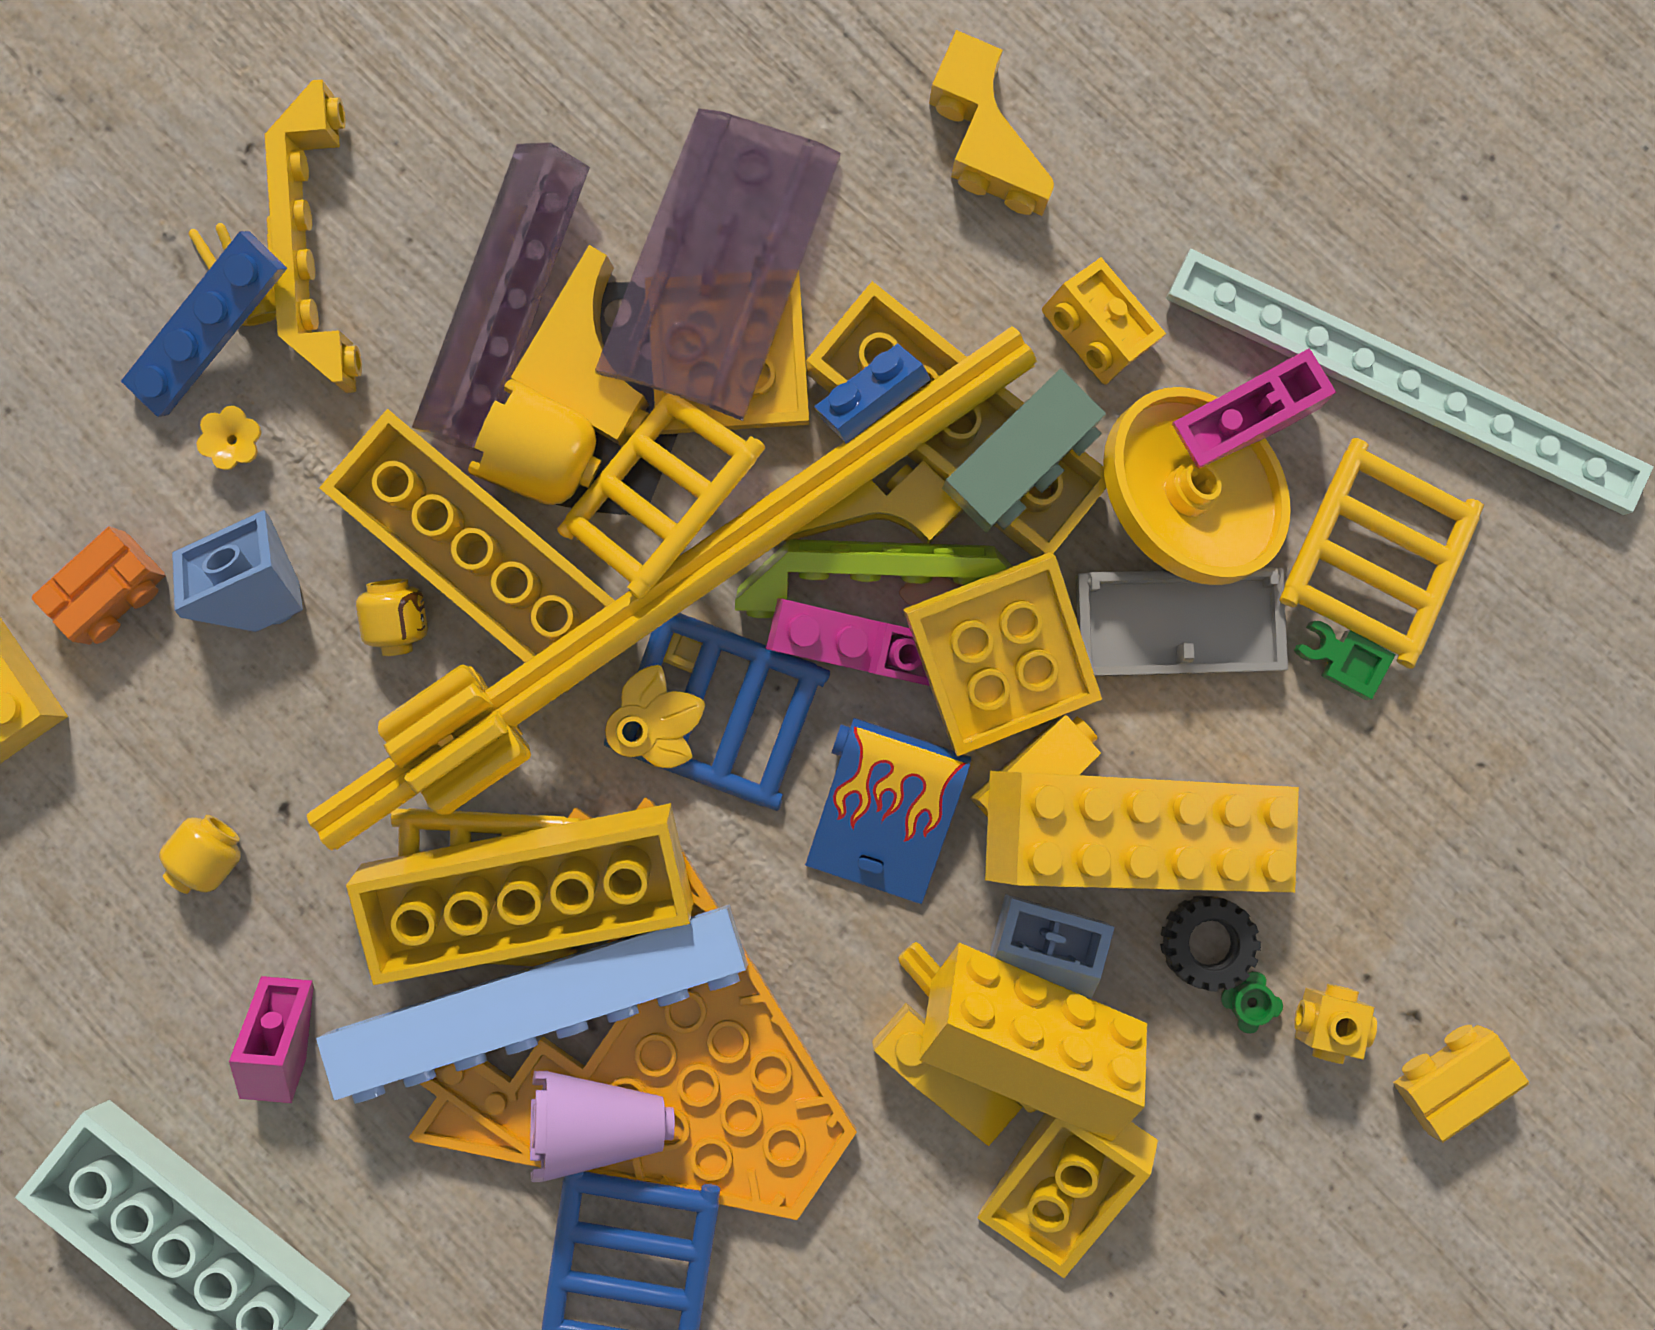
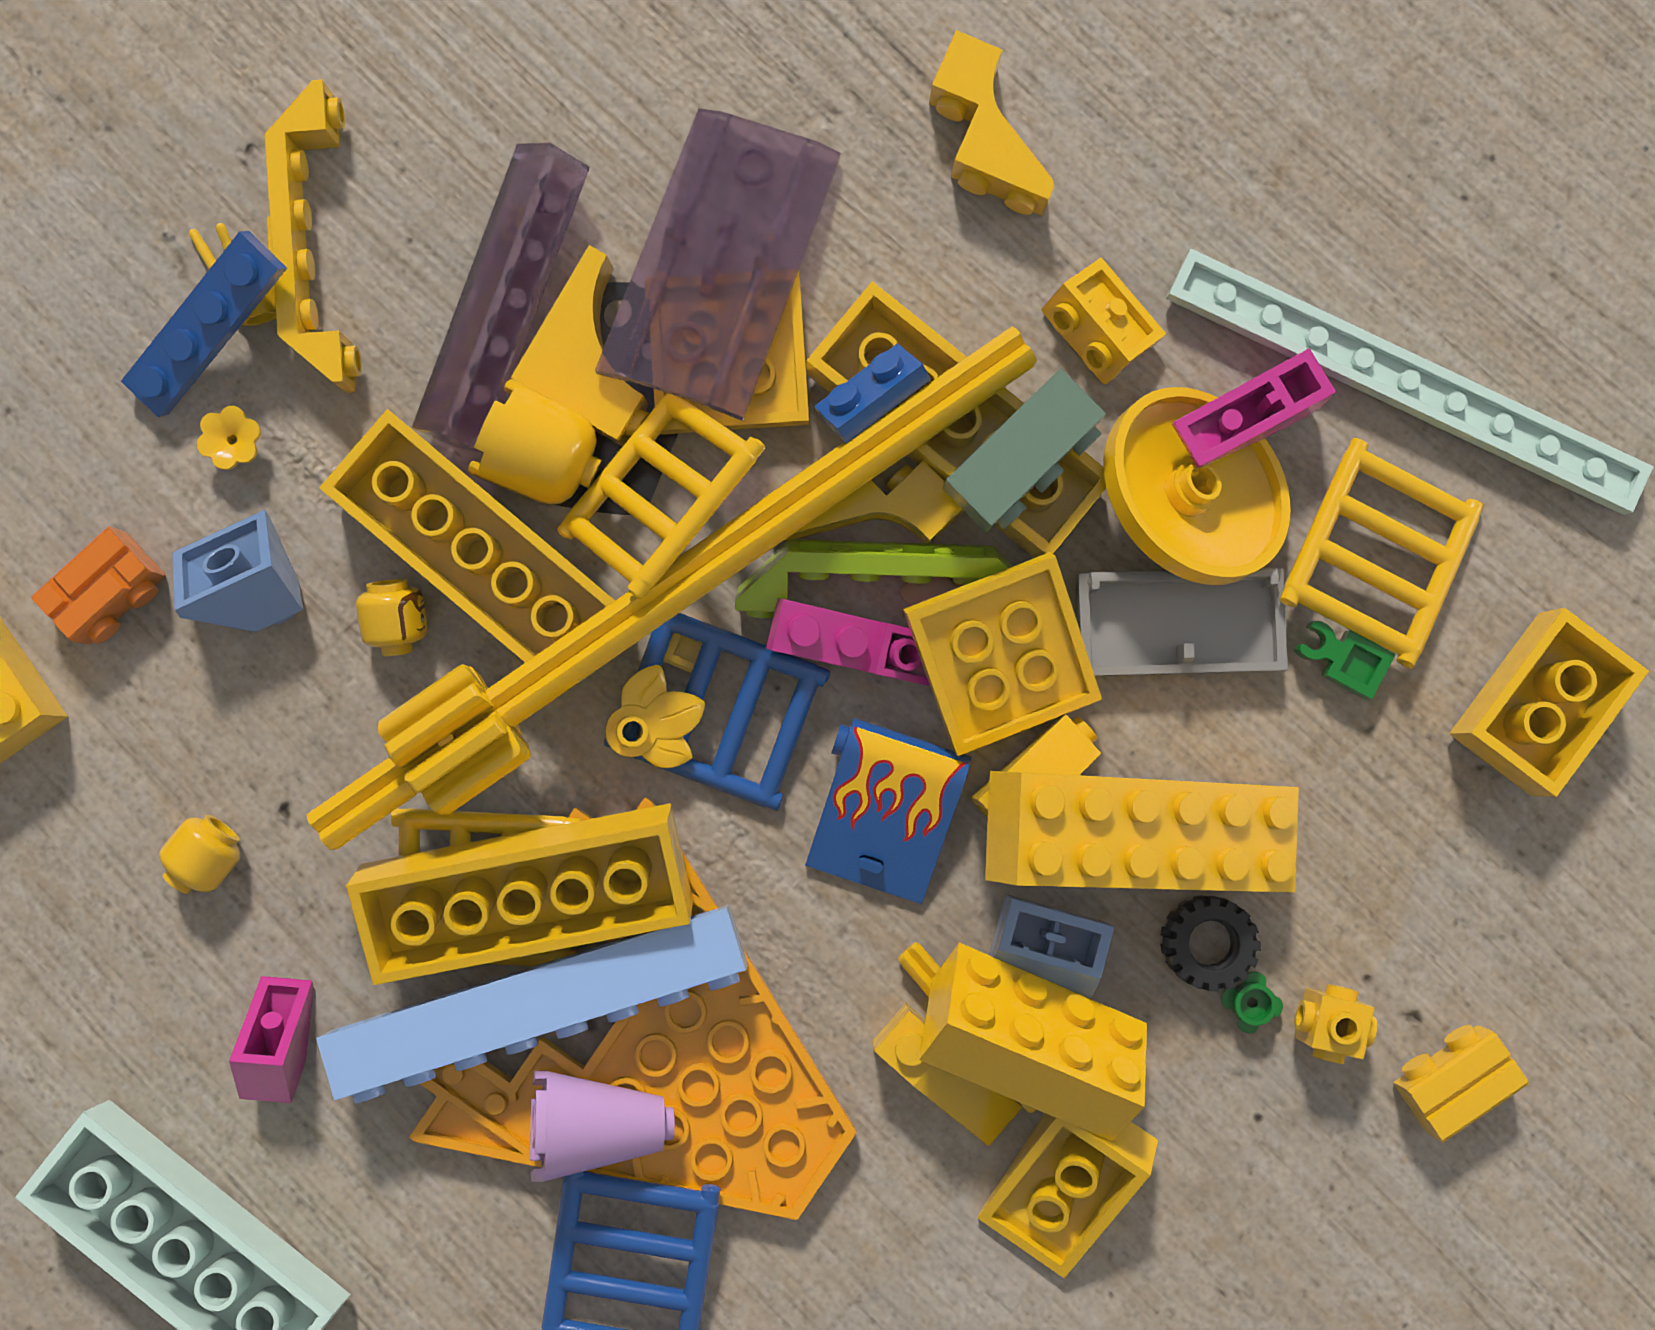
none -> yellow brick [1449,607,1649,797]

